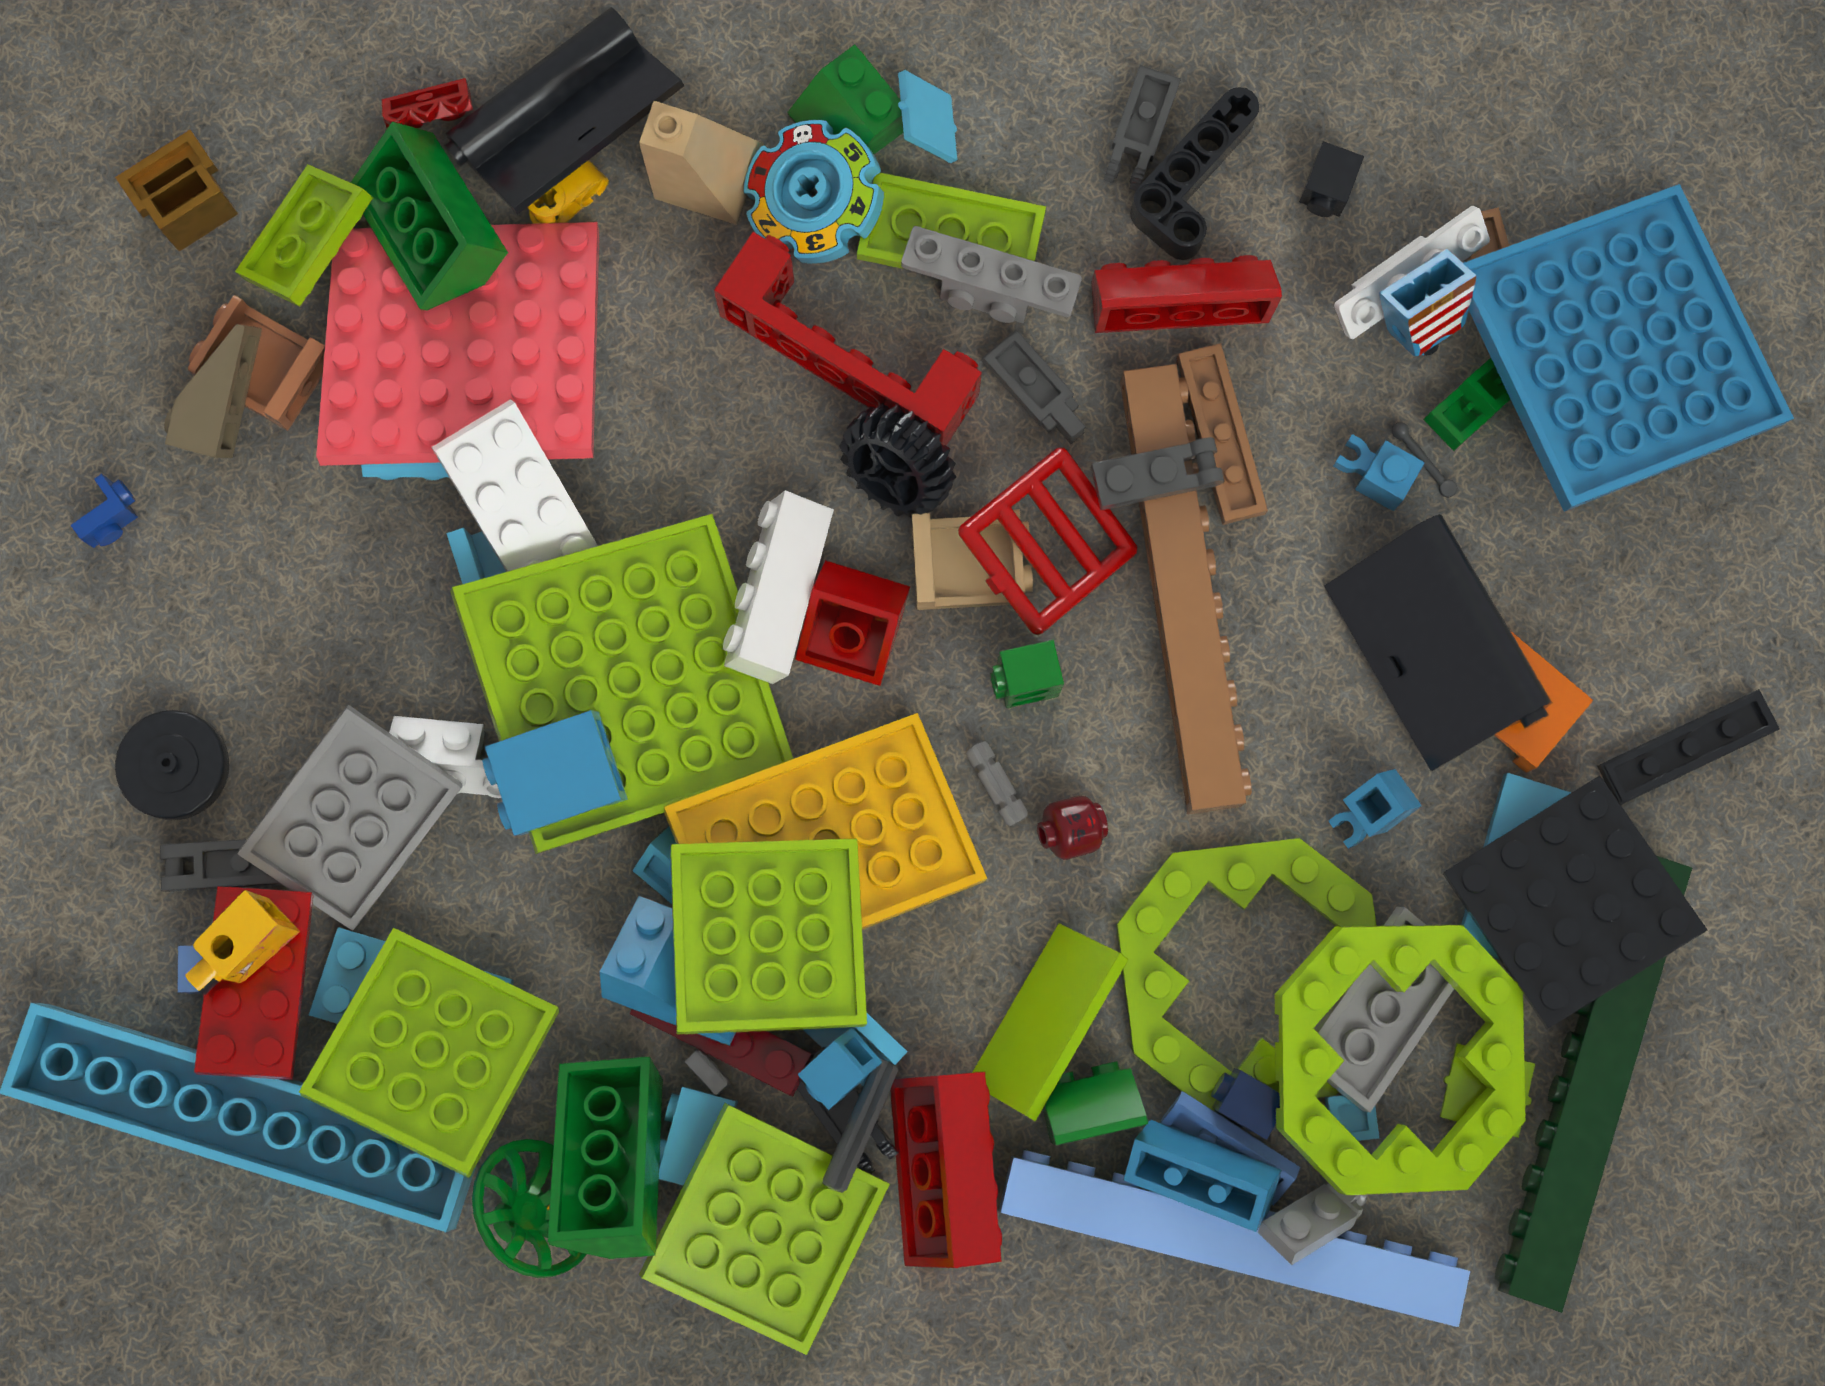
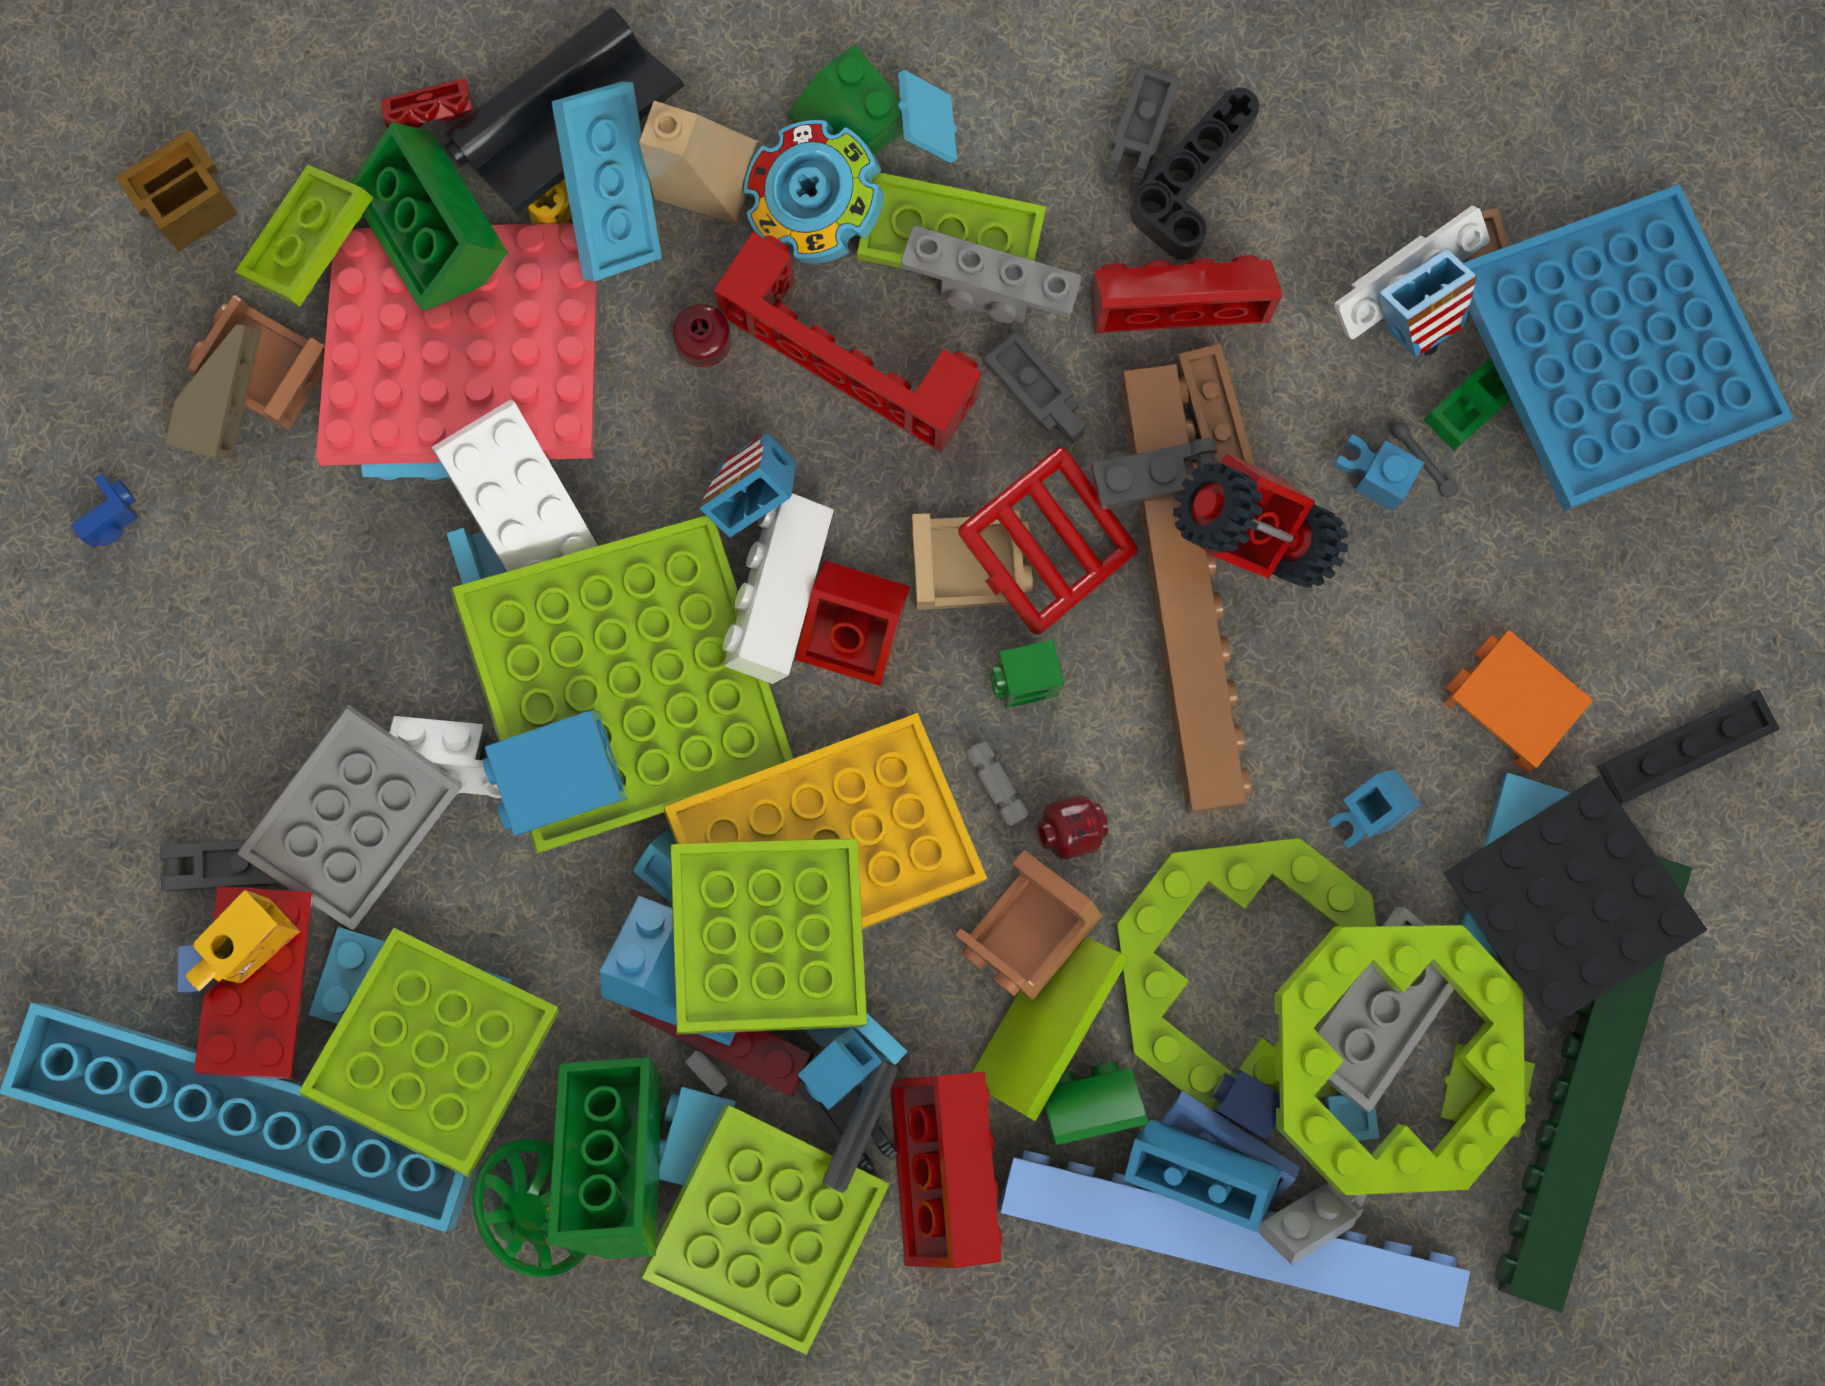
black wheel [115,710,229,820] -> none
black gear [839,403,956,518] -> none
black brick [1299,141,1364,217] -> none
black door [1324,514,1553,771] -> none
none -> medium azure plate [551,82,662,281]
none -> dark red head [672,304,731,368]
none -> dark azure torso [699,433,796,538]
none -> nougat panel [955,850,1103,1001]
none -> brick [1173,453,1348,588]

